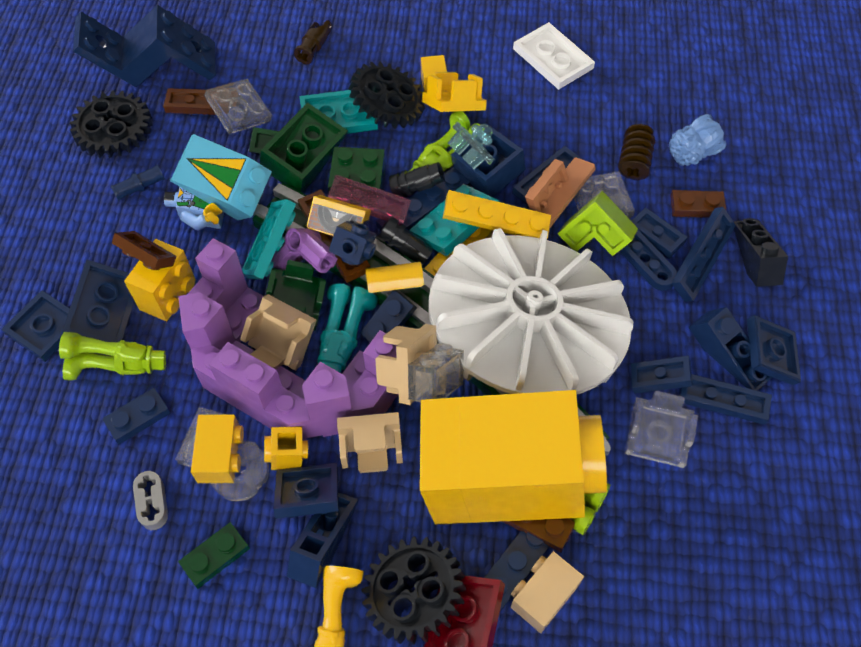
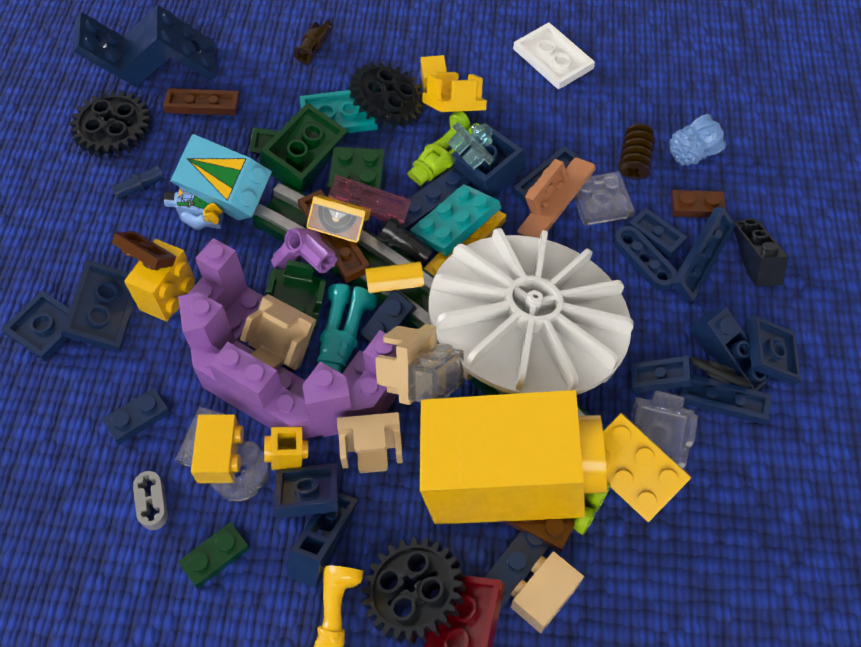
lime piece [59,332,166,381] -> none
clear plate [204,79,272,134] -> none
teal plate [242,199,296,279] -> none
dark blue brick [329,221,377,265] -> none
black axle [389,162,445,200] -> none
yellow plate [443,190,551,239] -> none
lime panel [558,191,638,256] -> none
none -> yellow plate [603,413,691,522]
none -> black wheel [690,357,751,388]

